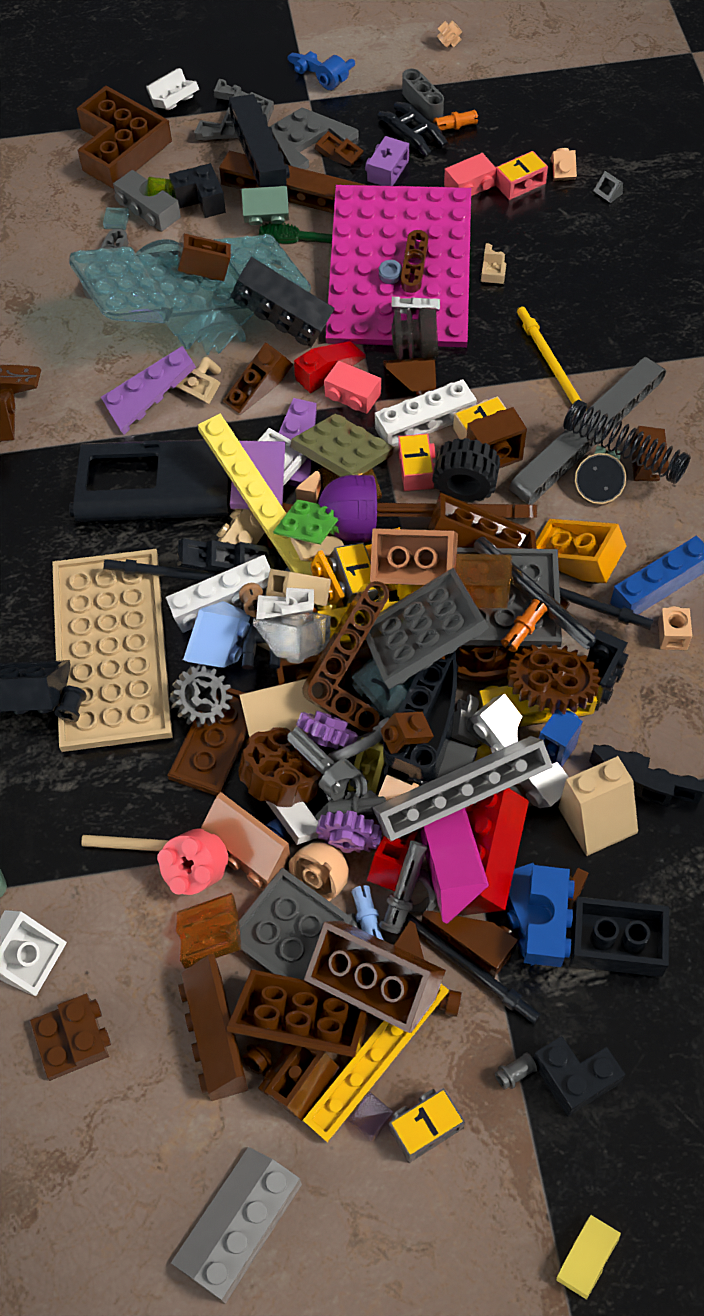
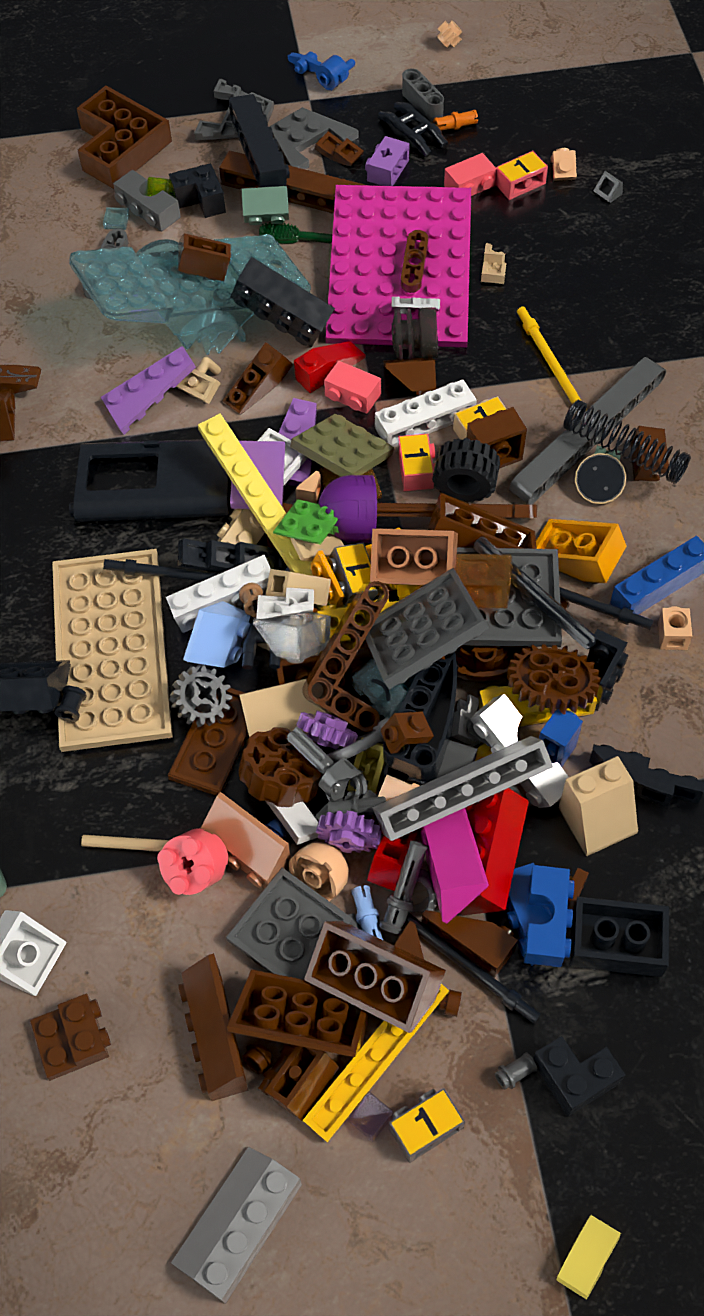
white bracket [146,68,199,110] -> none
clear orange slope [176,893,241,969] -> none
sand blue tile [379,260,402,284] -> none
orange pin [501,599,547,652] -> none

